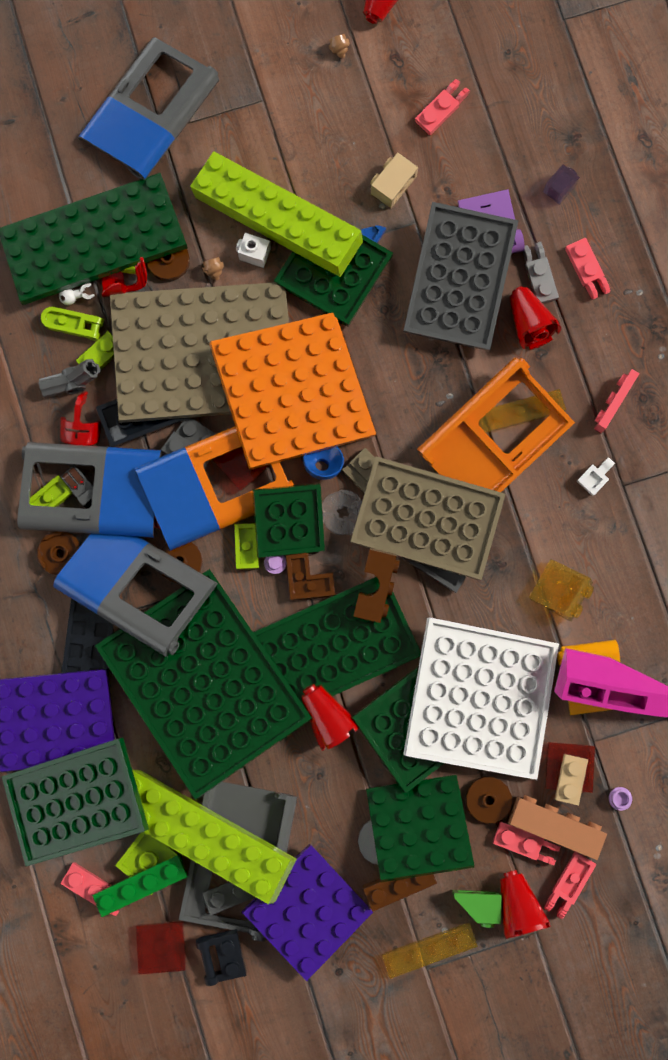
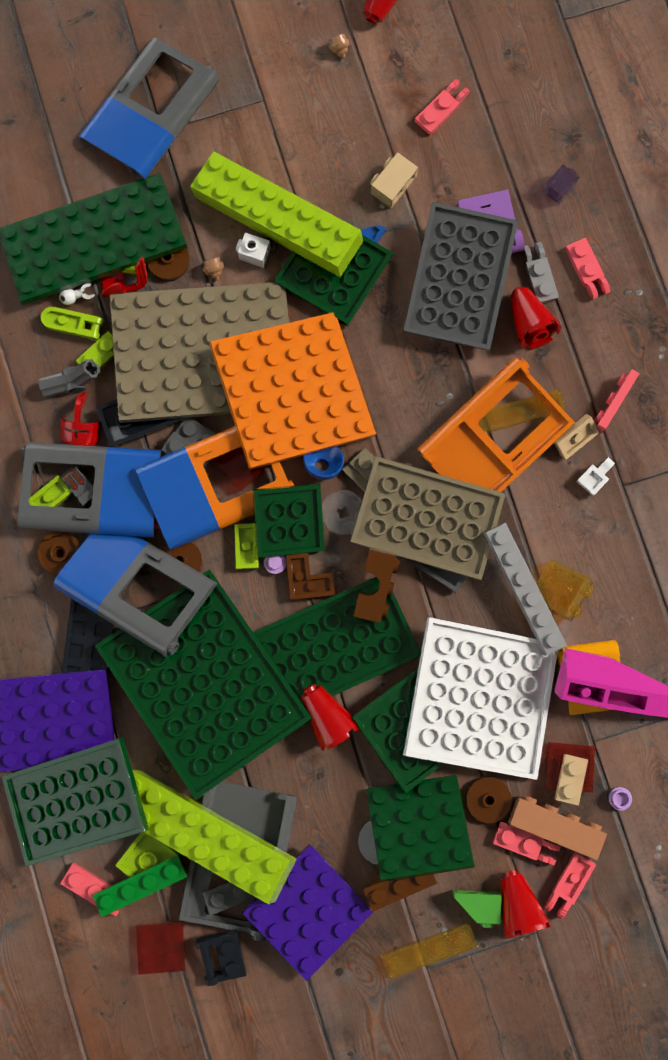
none -> light grey plate [484,523,567,656]
none -> tan plate [554,414,600,460]

